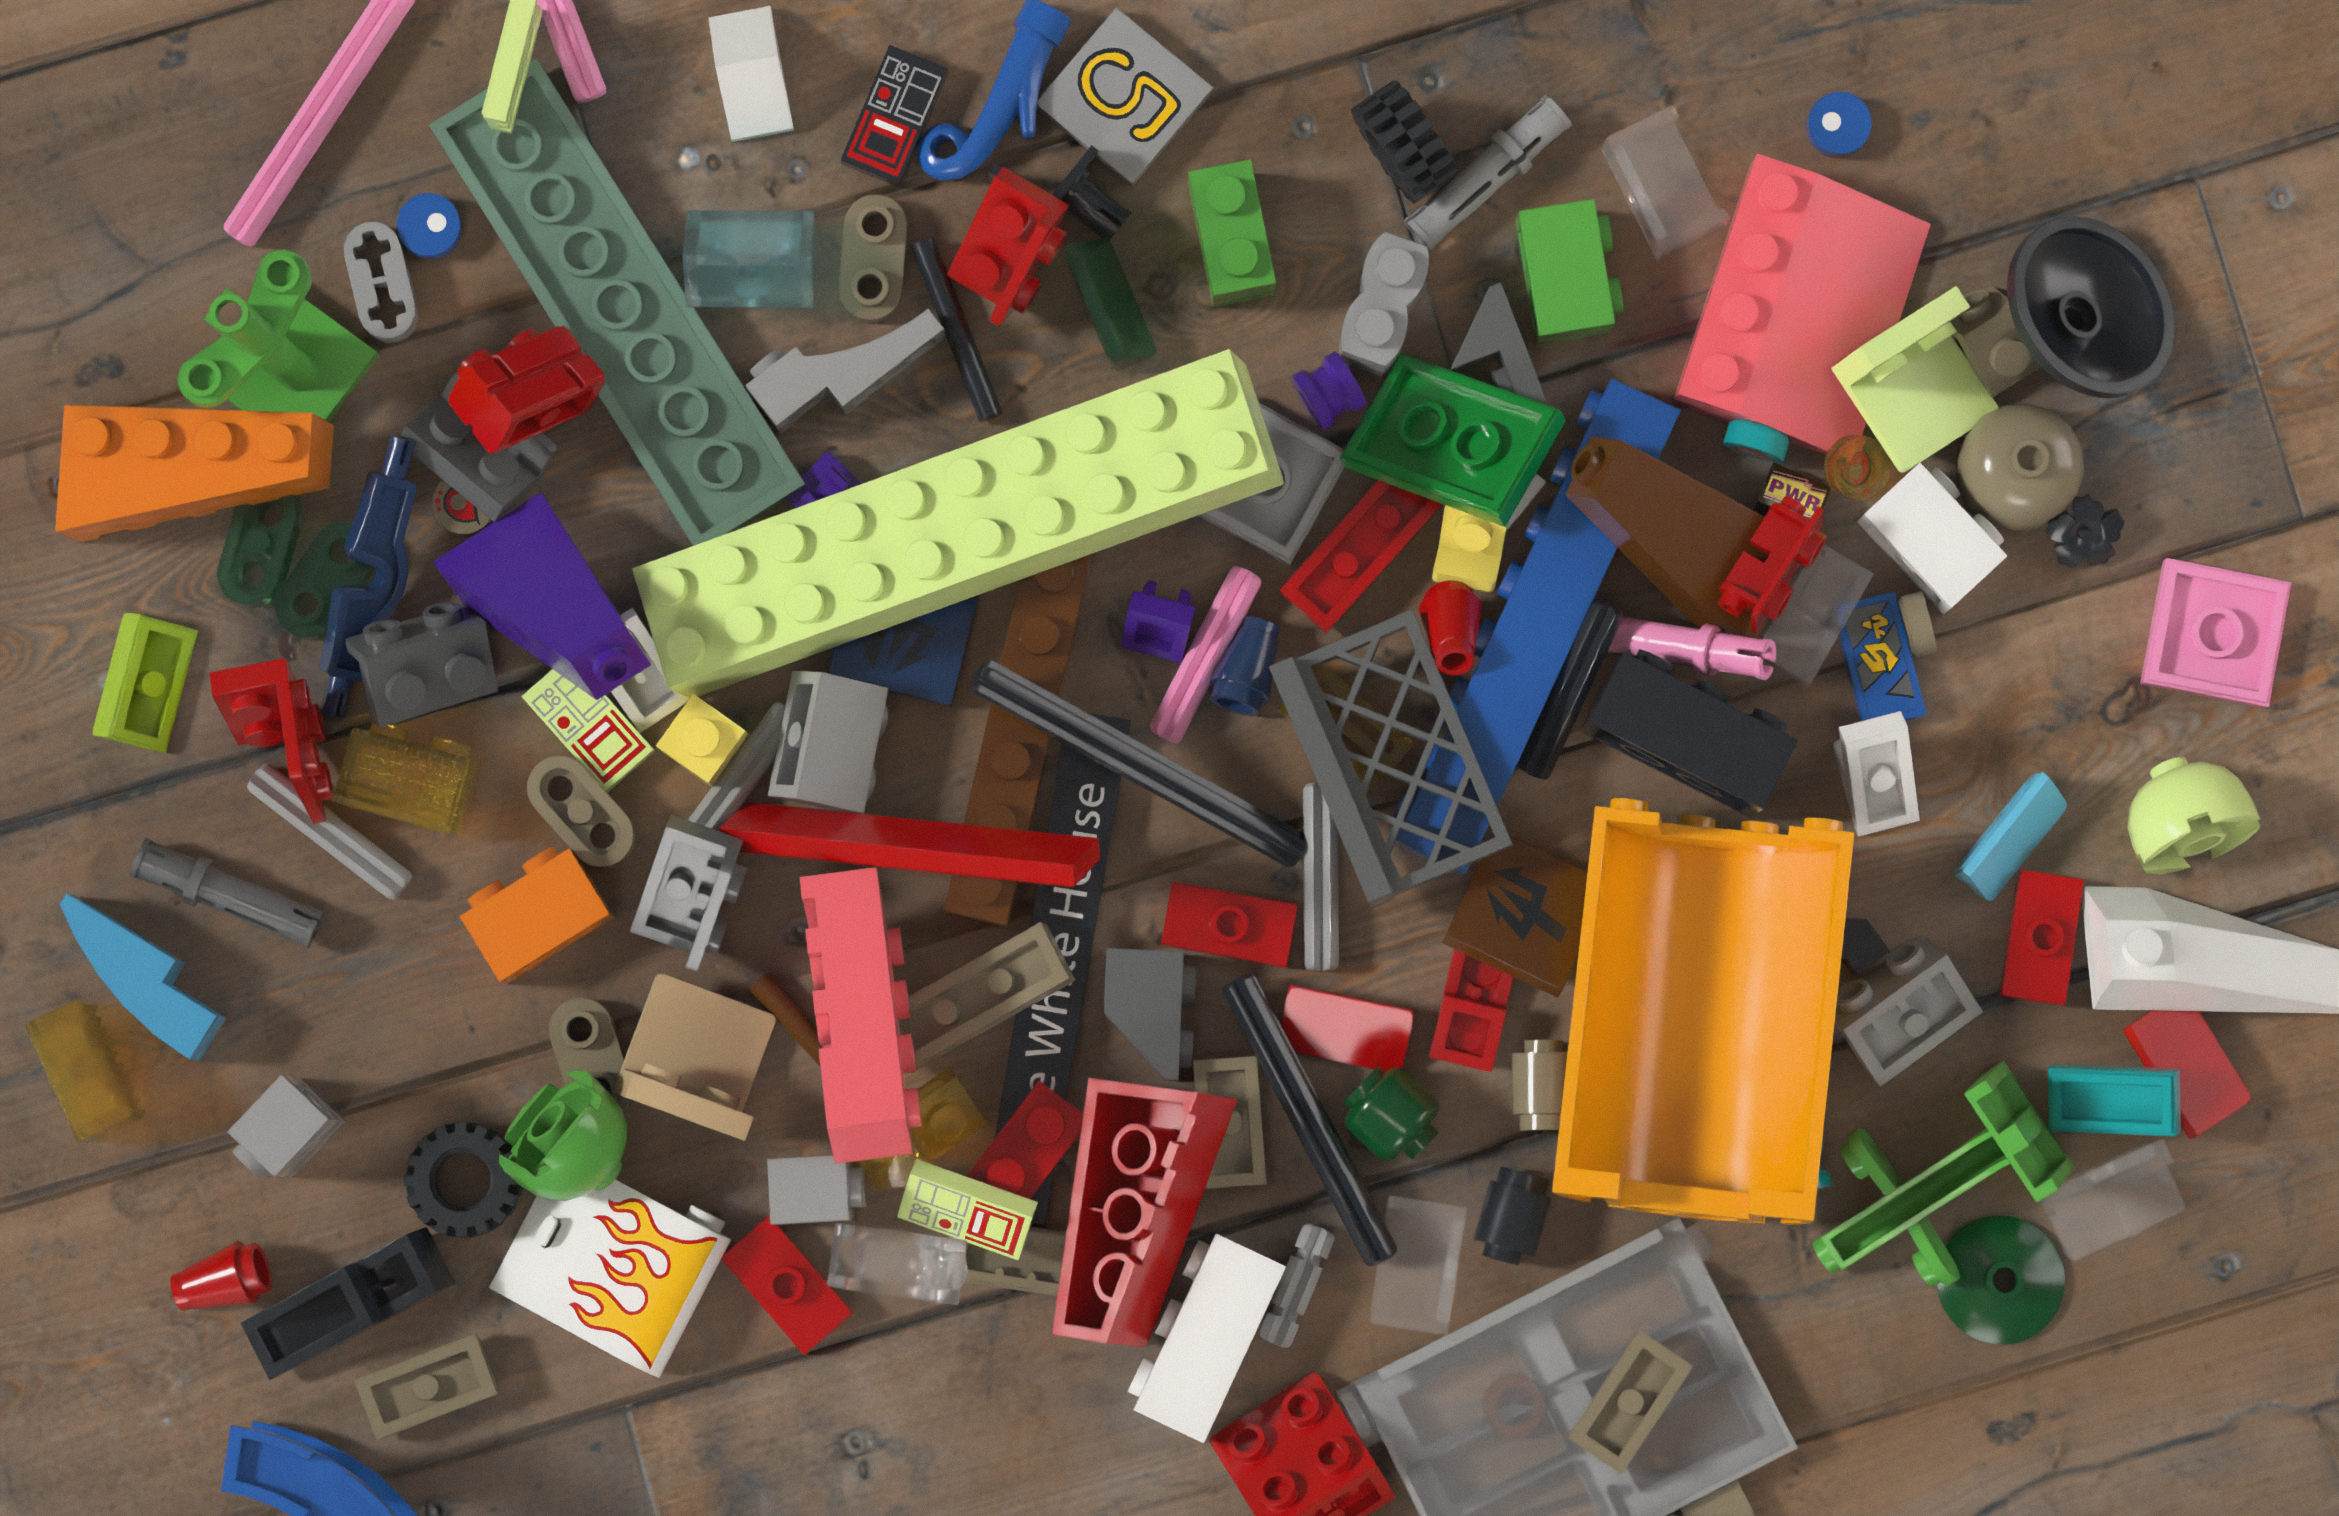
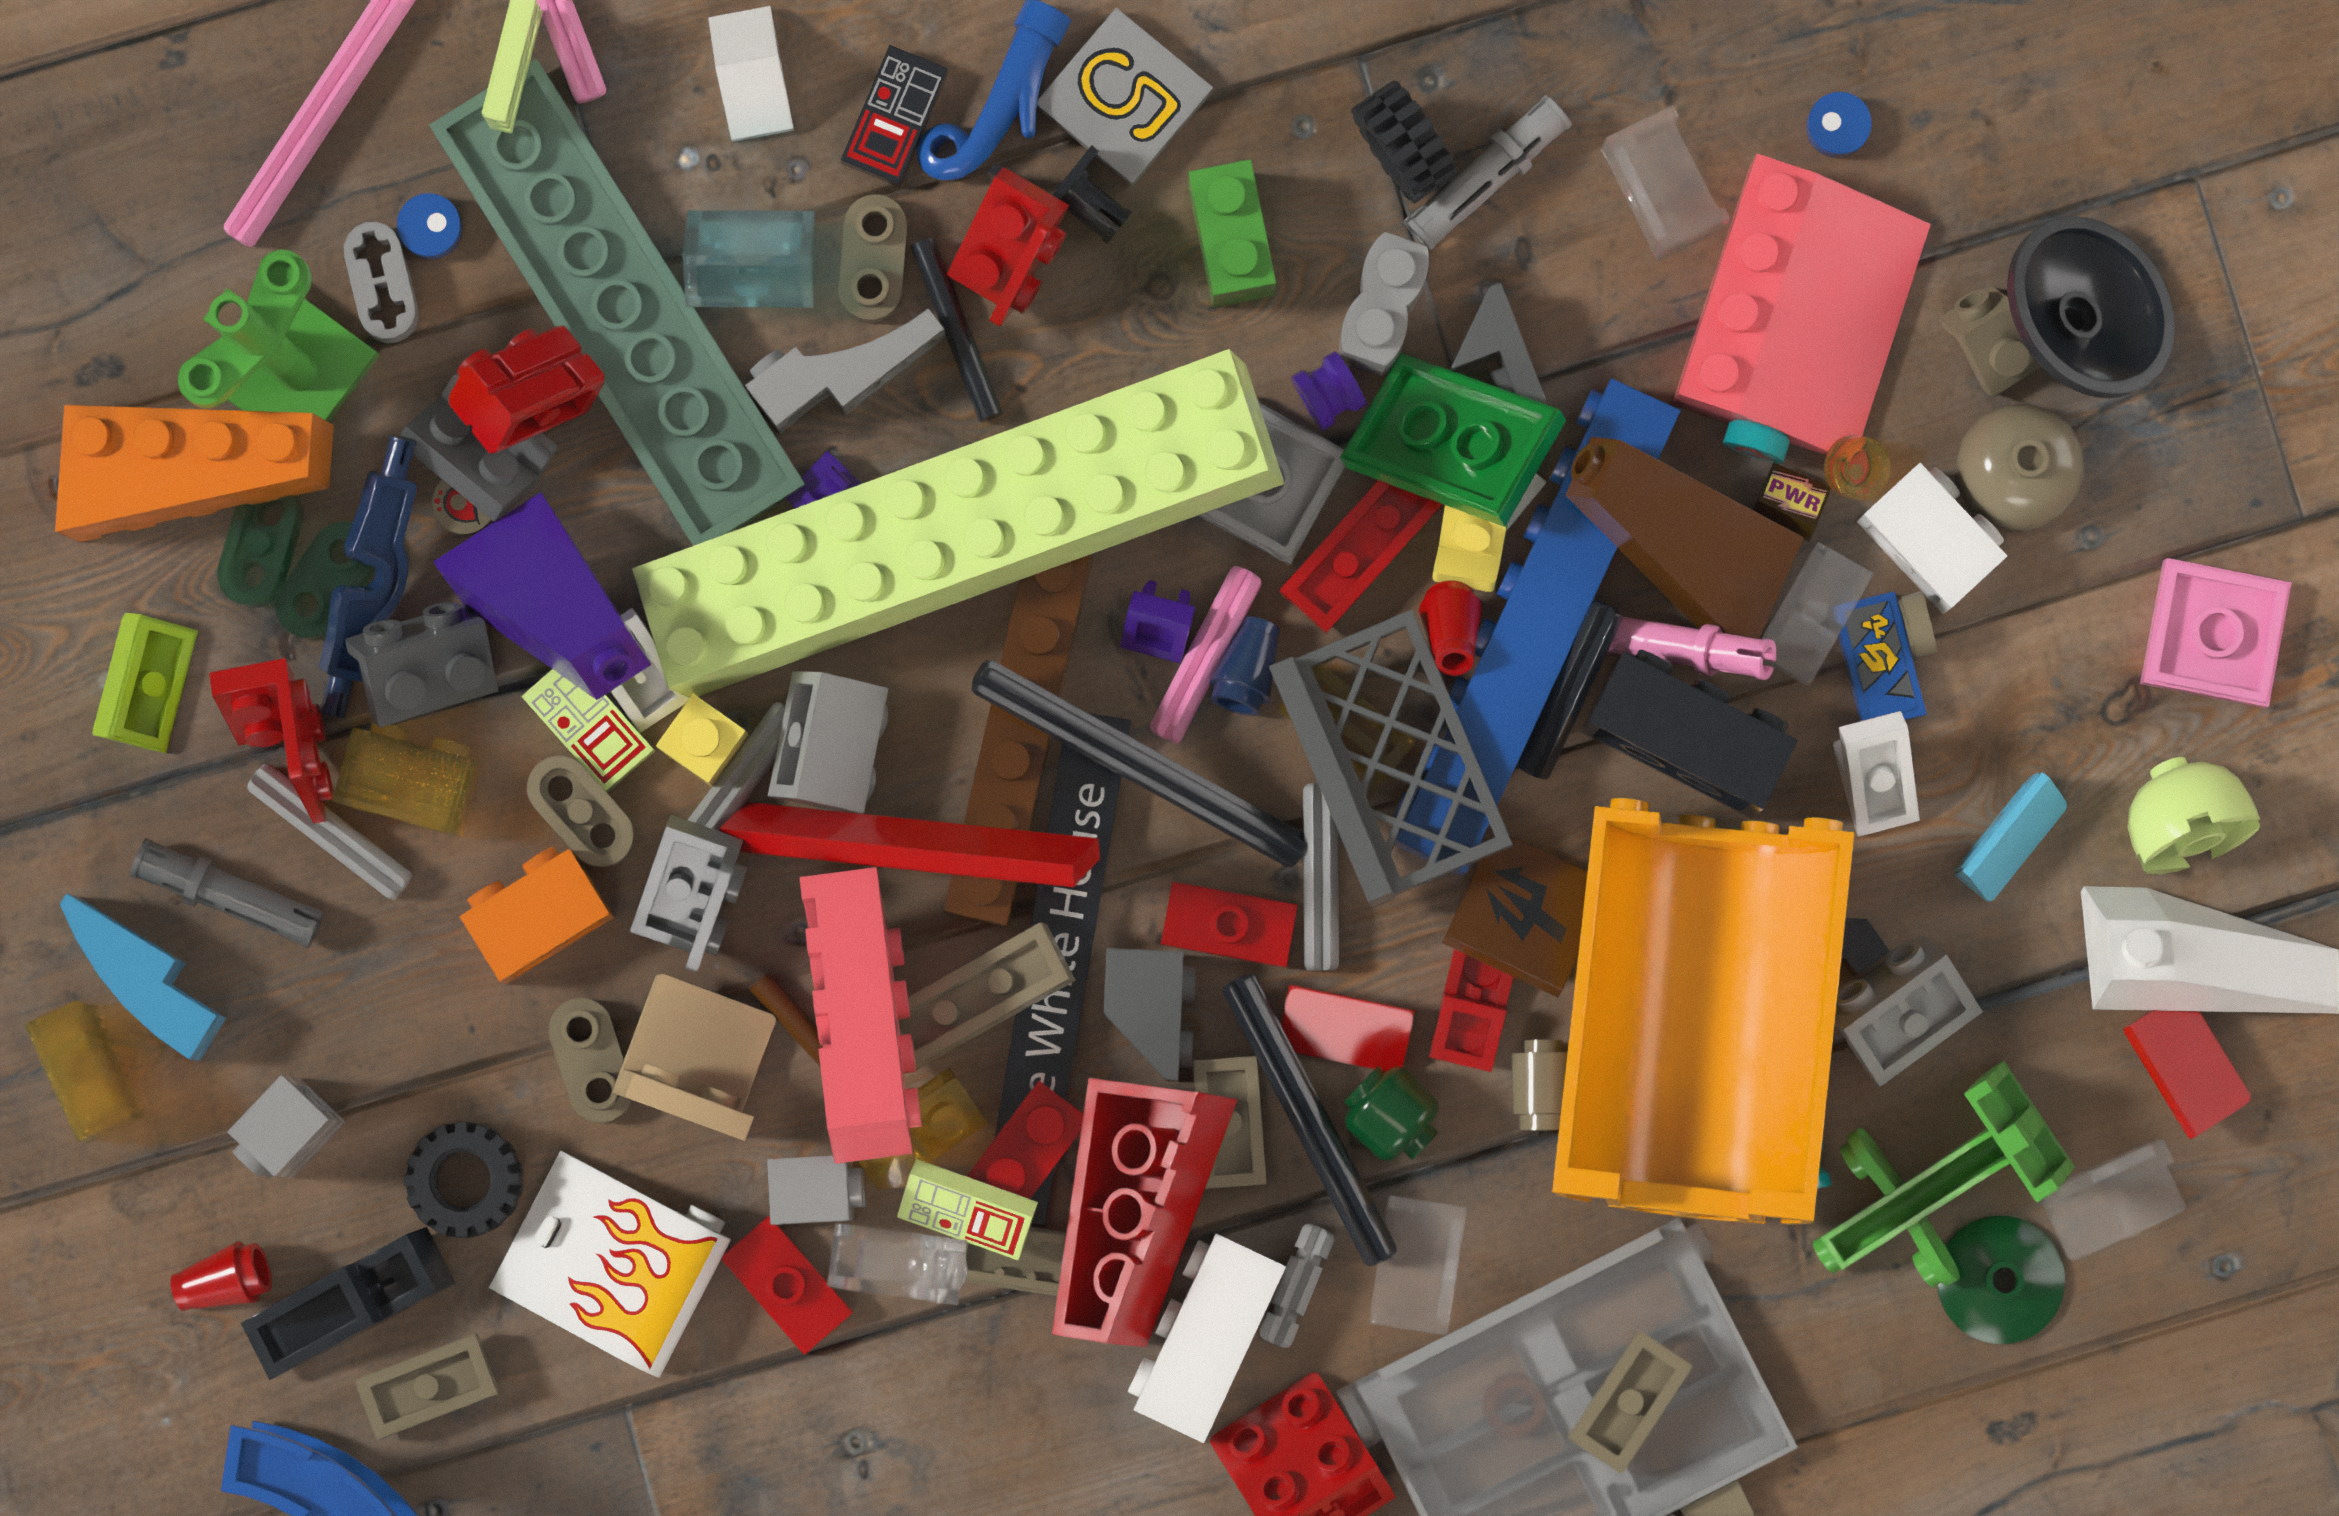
bright green cylinder [499,1070,628,1201] -> none
dark blue tile [828,595,980,707] -> none
clear green slope [1065,239,1156,372] -> none
black brick [1473,1167,1551,1266] -> none
bright green brick [1515,199,1624,345] -> none
red hinge [1718,496,1827,634] -> none
yellowish green bracket [1831,286,1998,473] -> none
red plate [1999,869,2084,1007] -> none
black plant [2045,494,2125,568] -> none
teal tile [2048,1064,2181,1136] -> none

